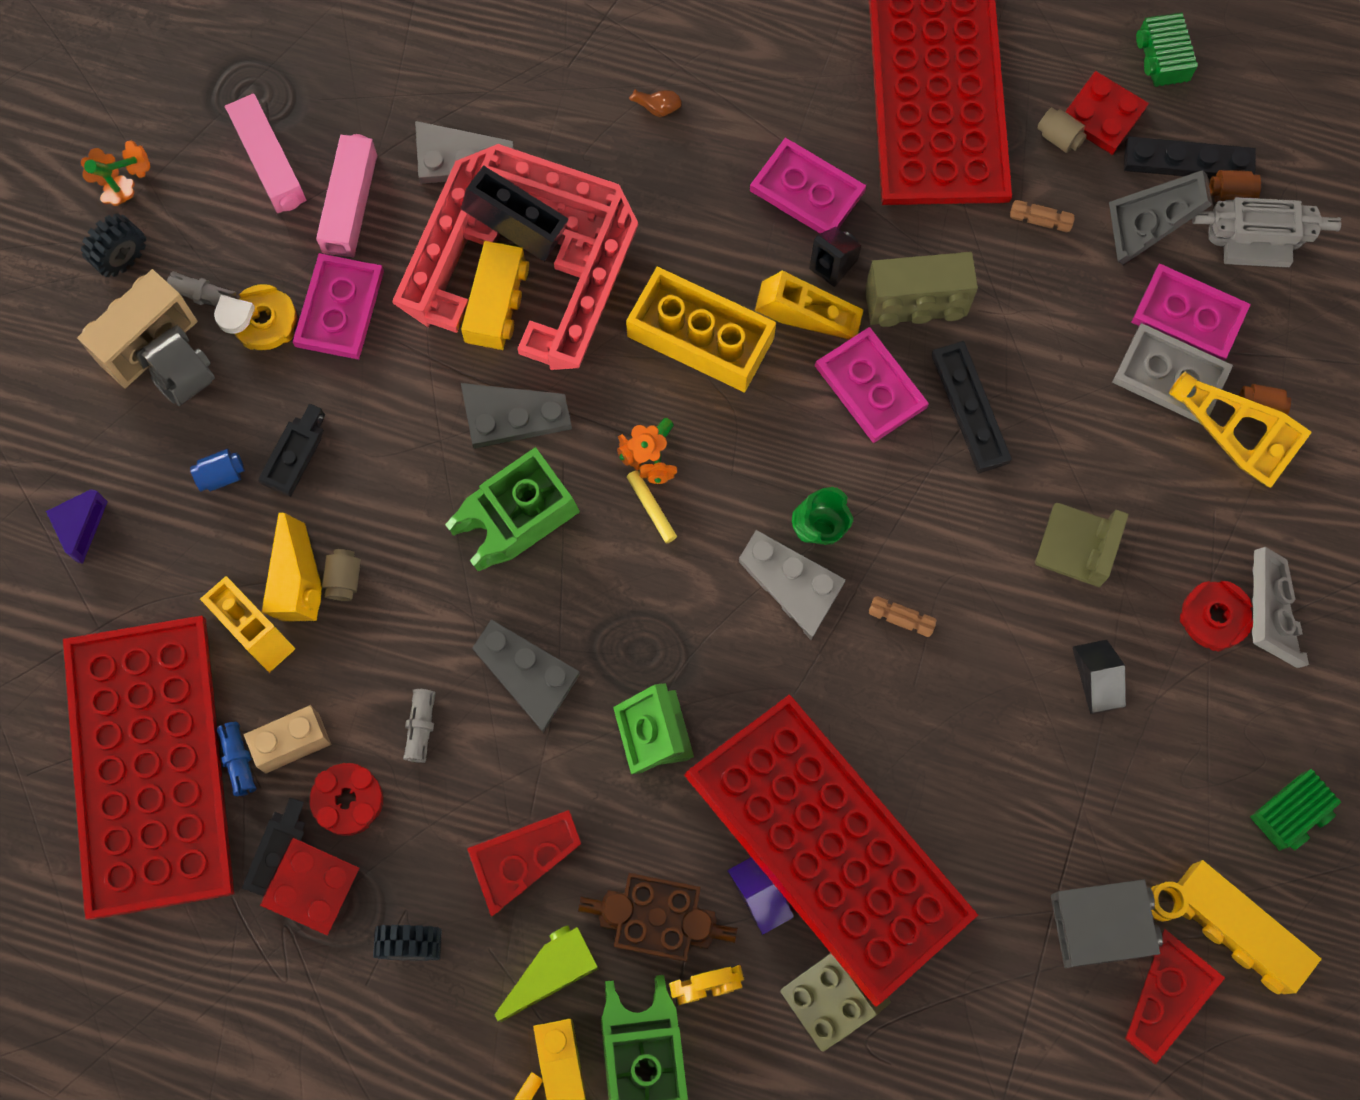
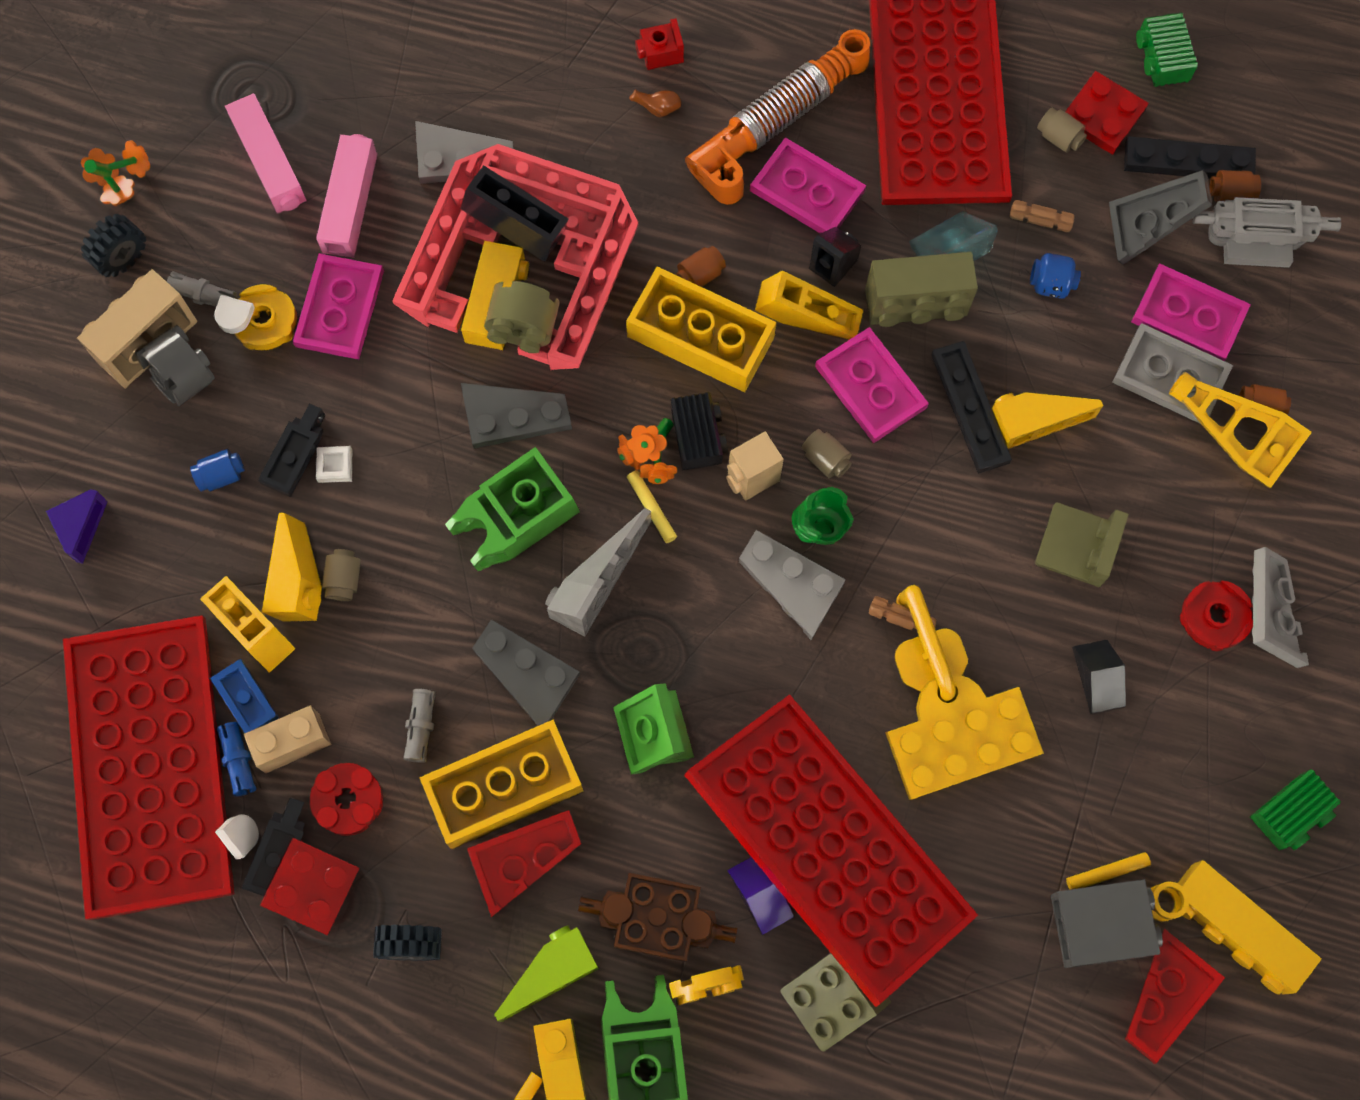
none -> blue plate [210,659,279,733]
none -> white tile [215,814,259,860]
none -> white tile [316,446,353,483]
none -> yellow brick [419,720,584,849]
none -> olive brick [484,281,560,353]
none -> light grey wedge [545,508,651,637]
none -> red brick [635,18,684,70]
none -> black brick [671,392,728,471]
none -> dark orange brick [676,246,726,287]
none -> orange piece [685,29,870,205]
none -> tan brick [726,431,784,501]
none -> dark tan brick [802,429,852,478]
none -> yellow plate [885,585,1044,800]
none -> clear light blue slope [909,211,998,261]
none -> yellow slope [992,392,1103,449]
none -> blue head [1030,253,1081,299]
none -> yellow piece [1066,852,1151,890]

